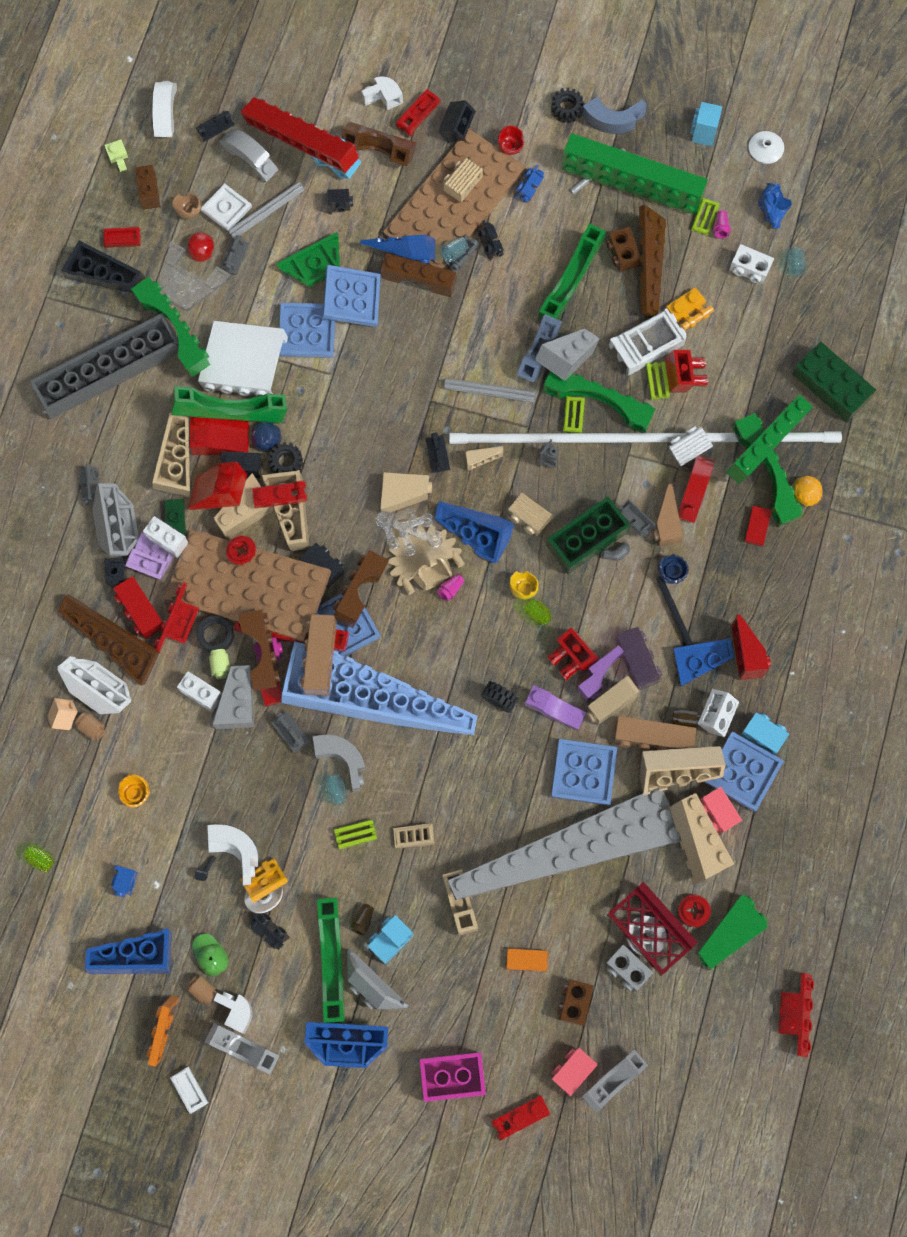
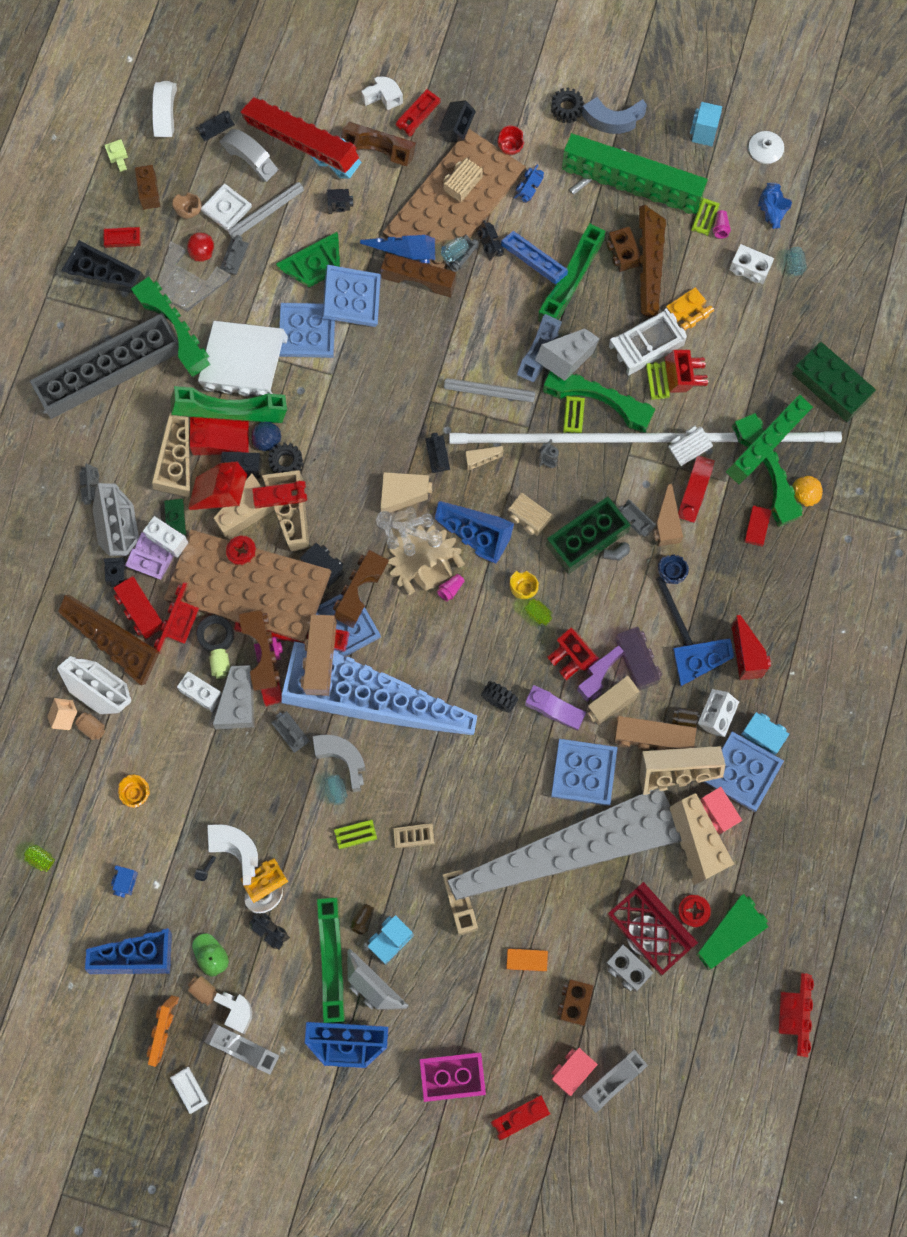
none -> blue plate [501,231,568,284]

